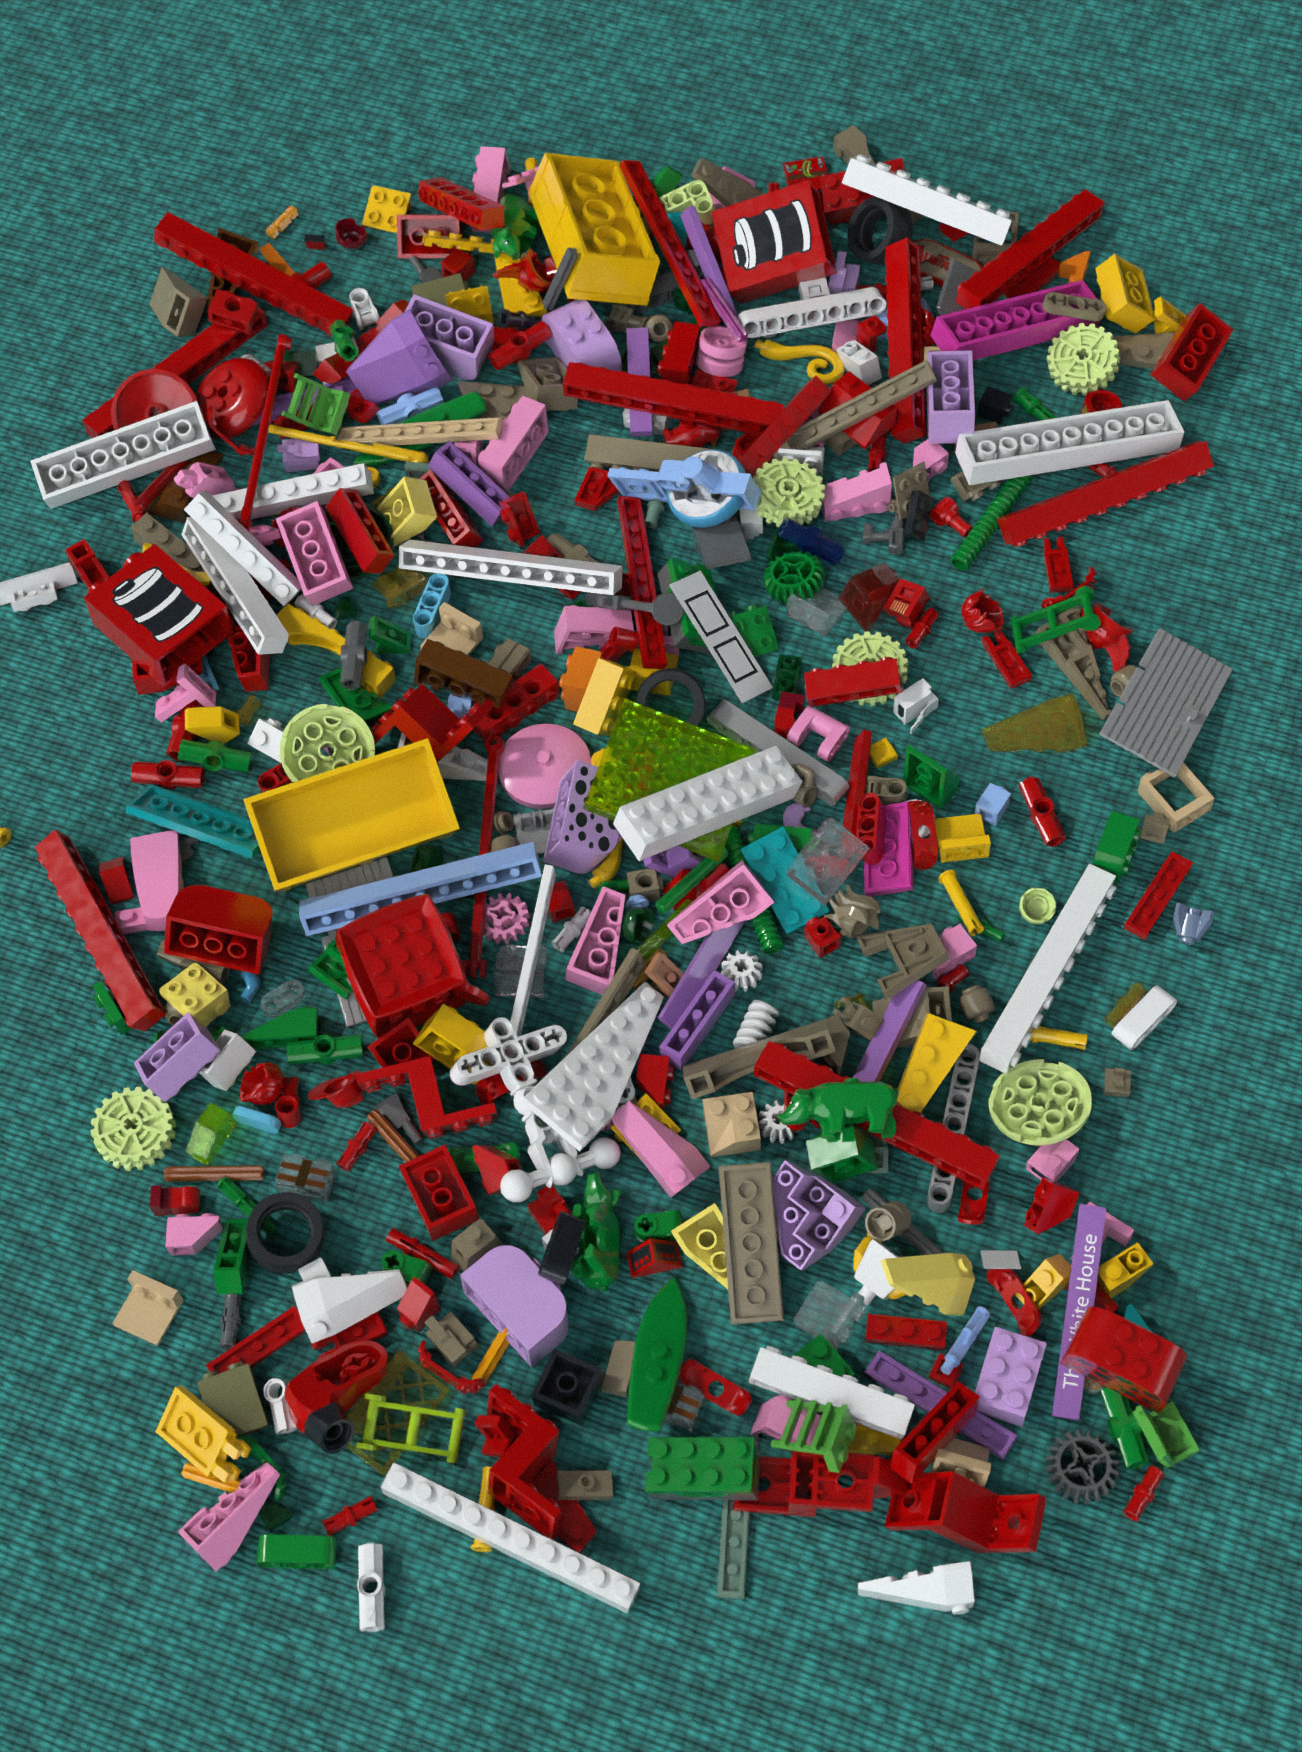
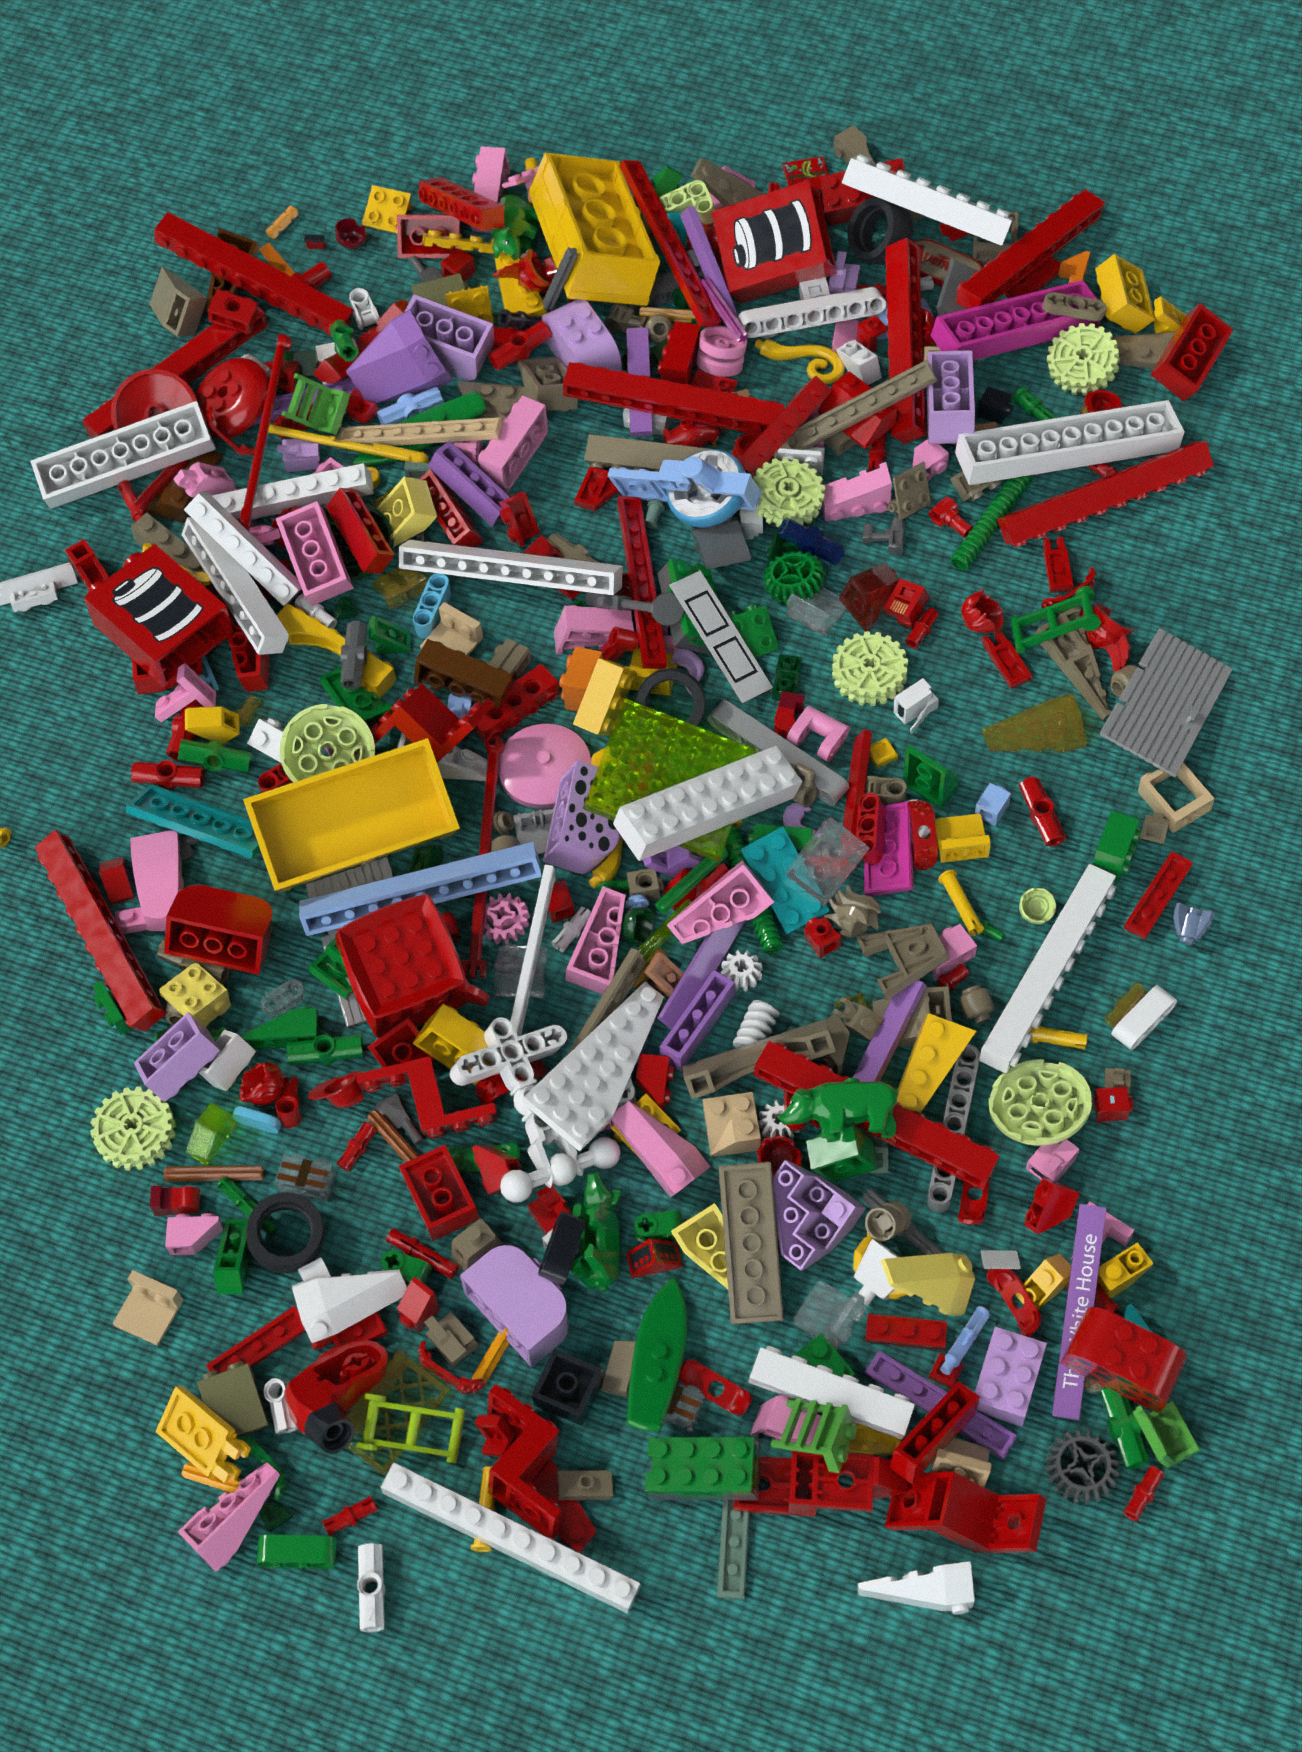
dark grey pin [219,1294,242,1349] -> none
dark azure arm [240,971,261,1003] -> none
red brick [804,657,903,707] -> none
black plate [904,491,933,541] -> none
none -> light orange axle [639,307,696,323]
none -> lavender piece [671,649,705,695]
none -> red hair [756,1135,802,1178]
none -> red brick [1093,1087,1133,1122]

